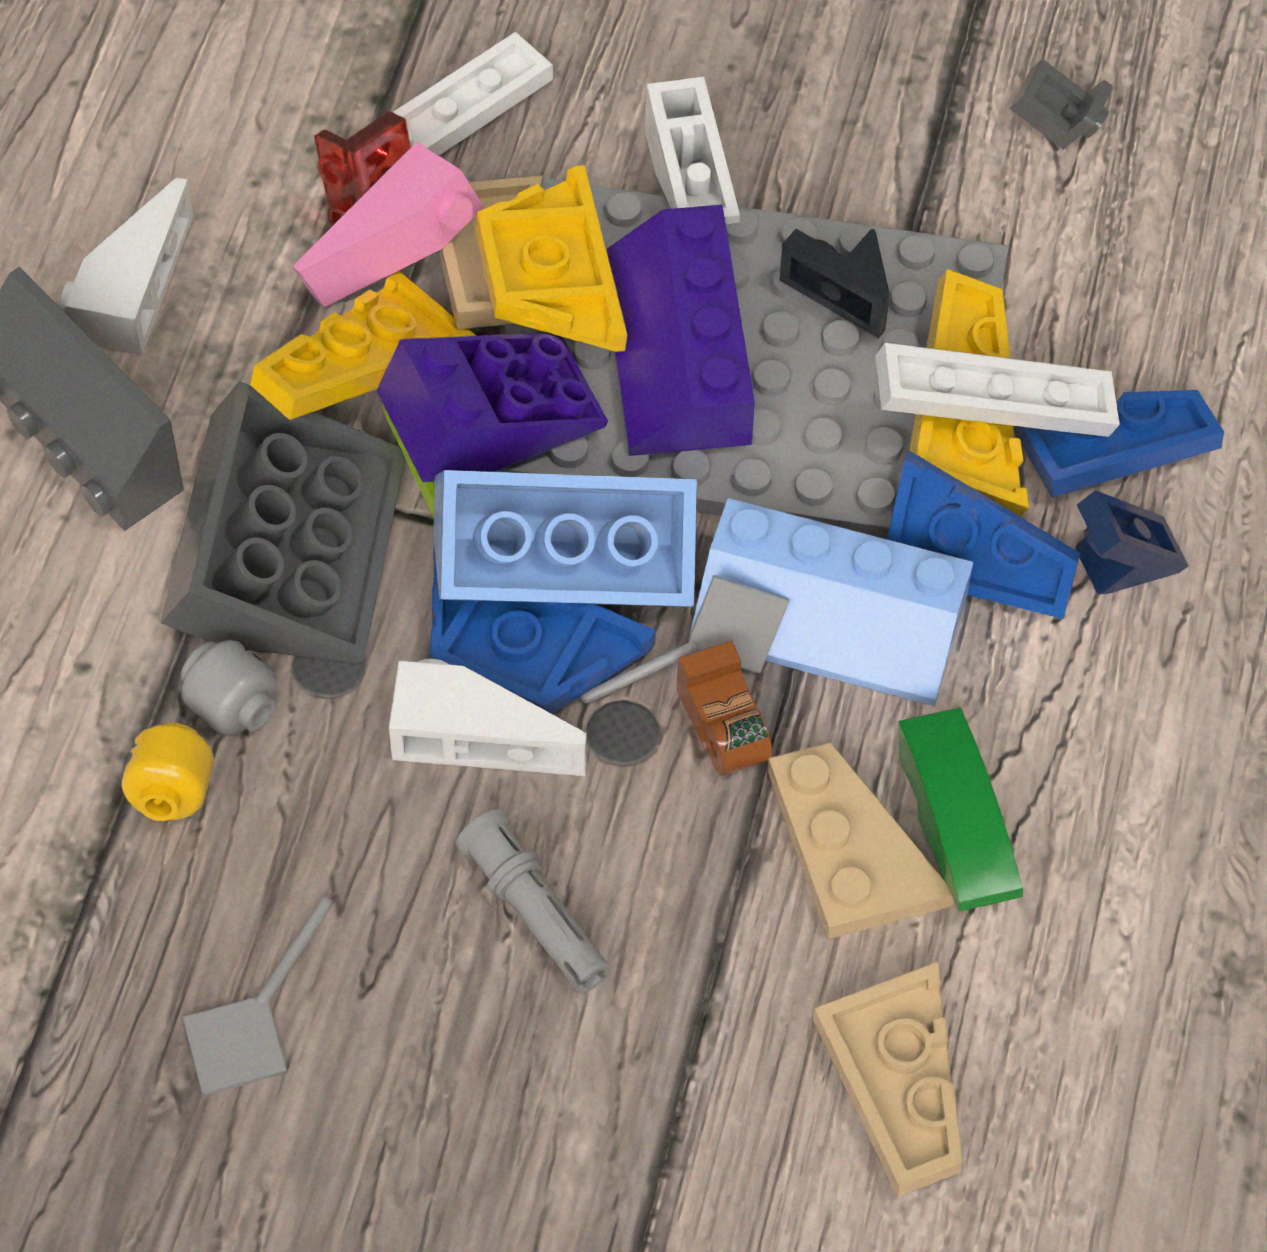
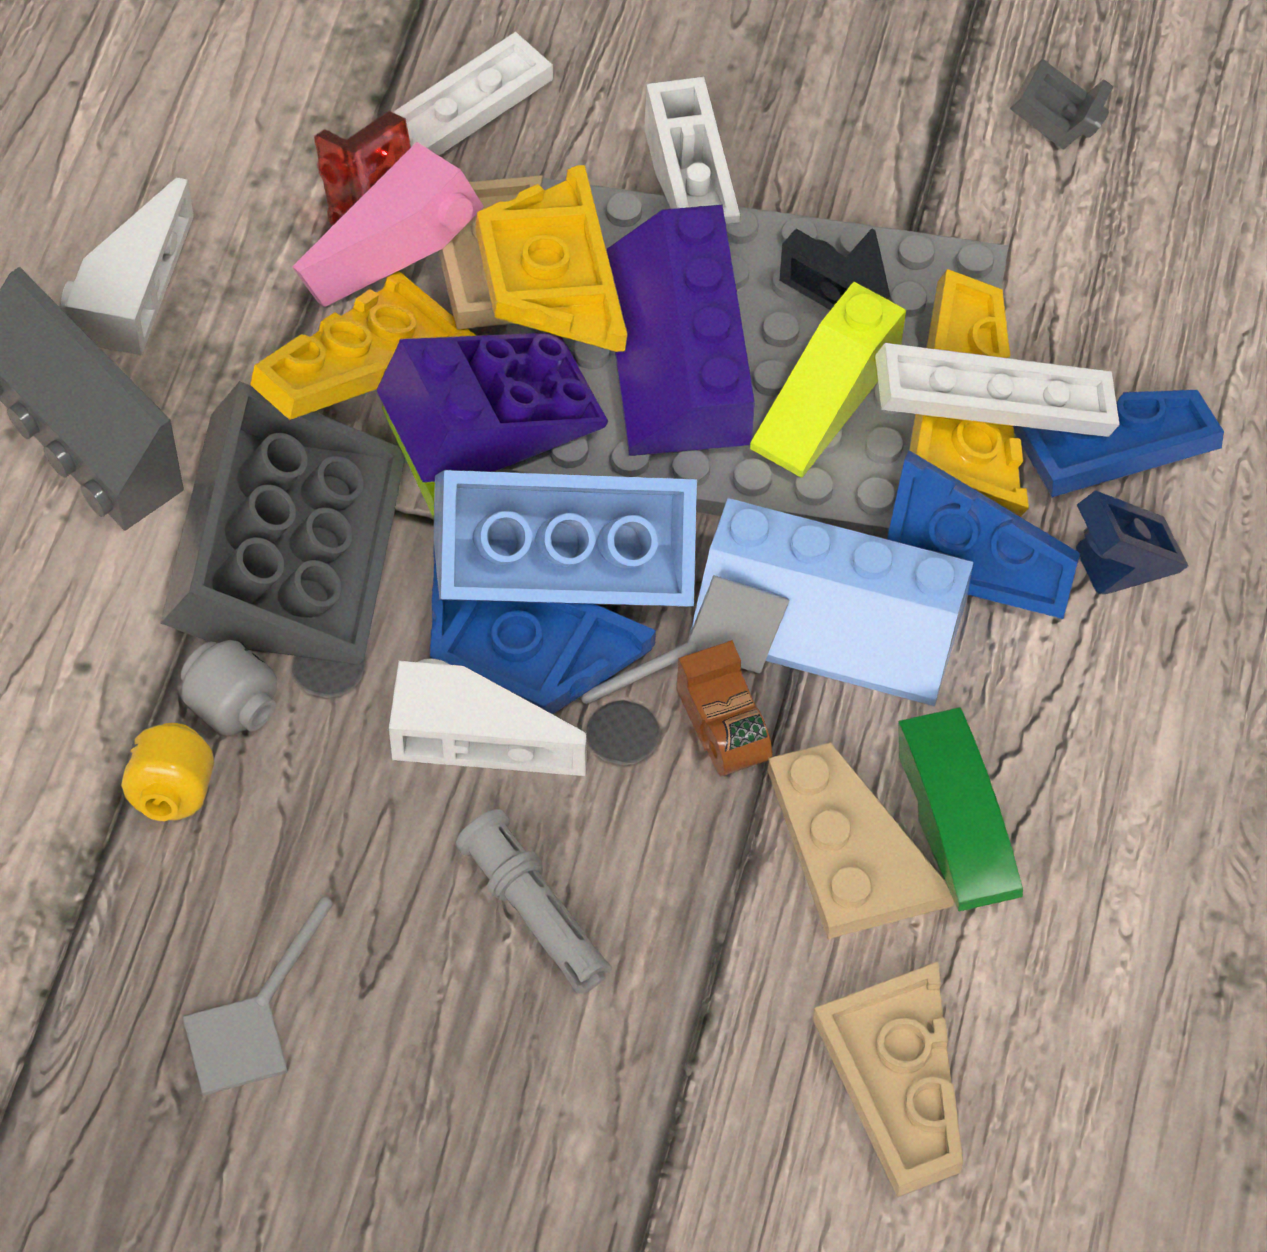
none -> neon yellow slope [750,282,906,478]

